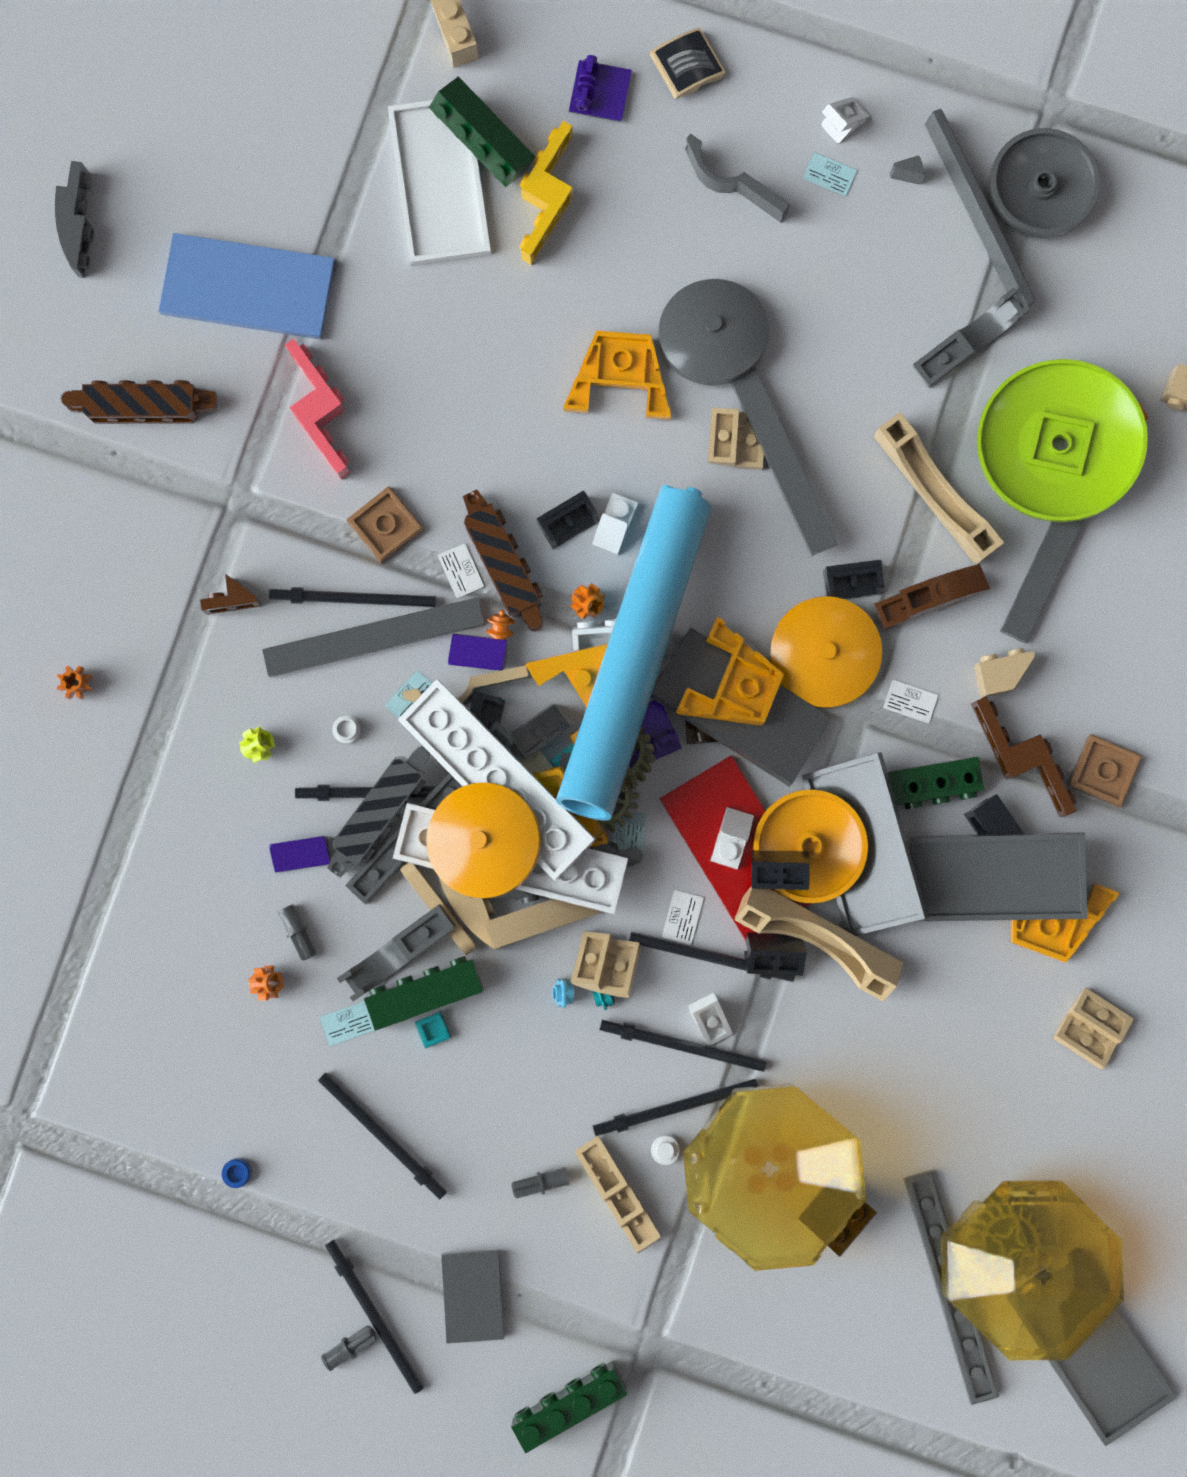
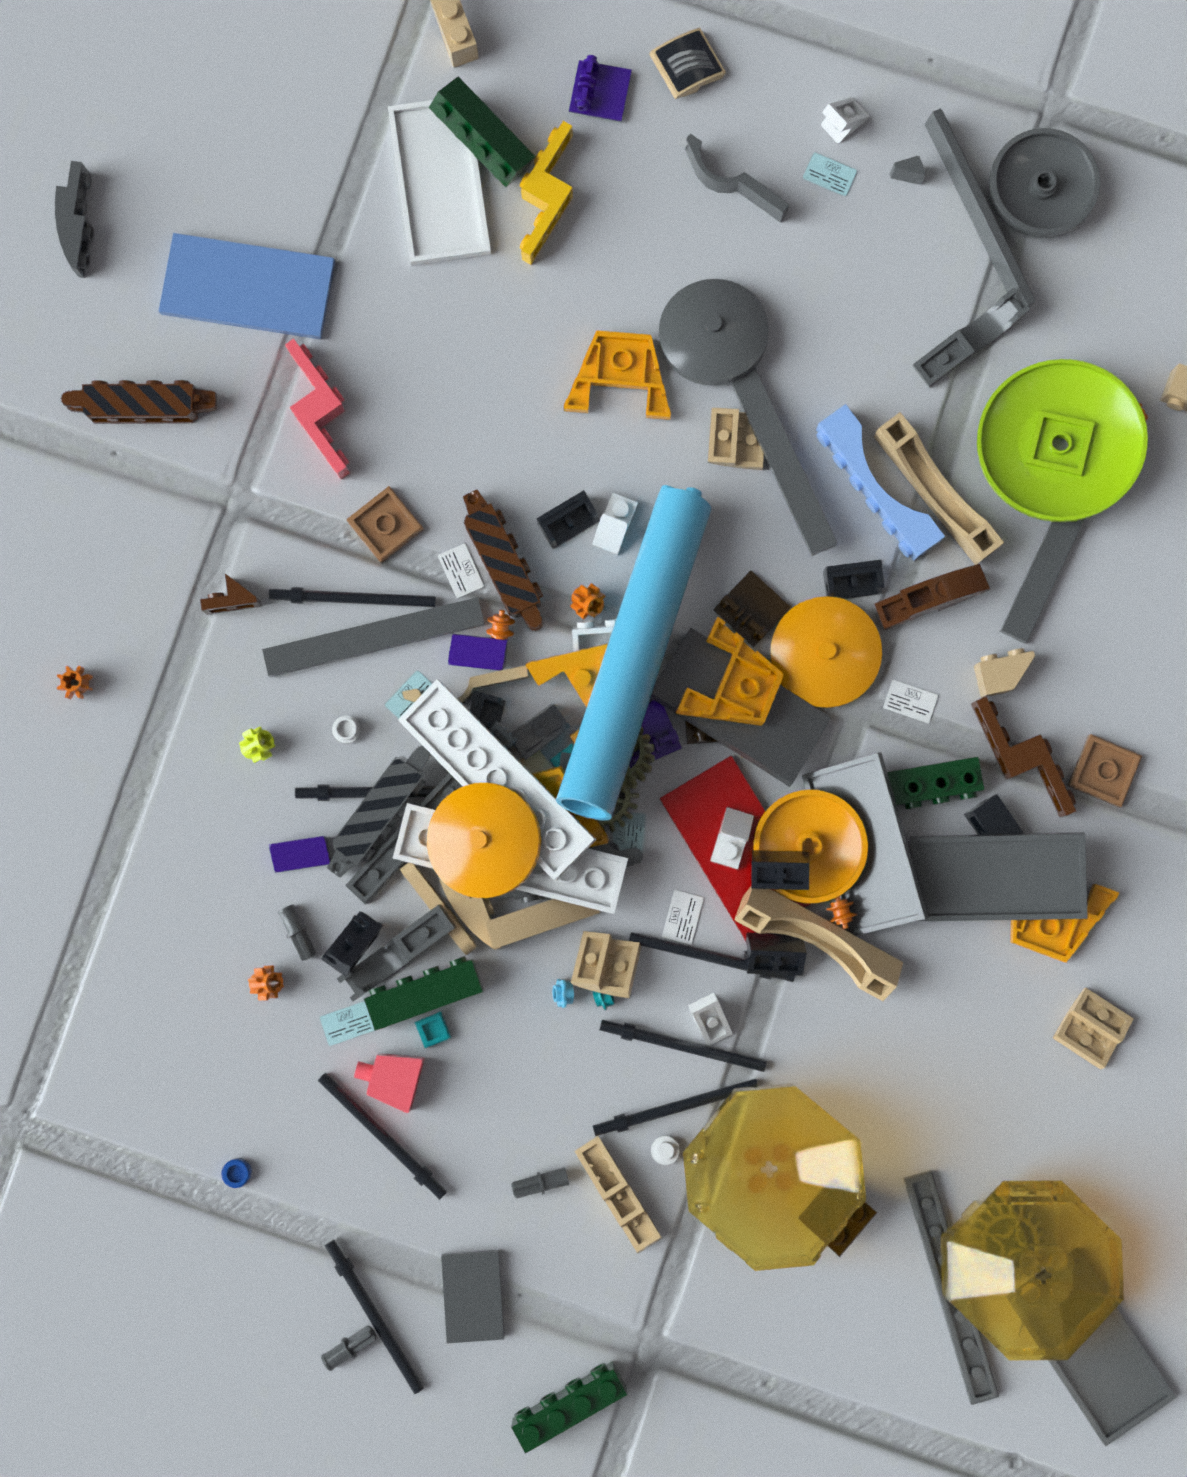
none -> black hinge [321,911,383,977]
none -> coral torso [354,1053,425,1113]
none -> dark brown hinge [713,570,791,647]
none -> light blue arch [816,404,945,561]
none -> orange wheel [826,896,857,929]

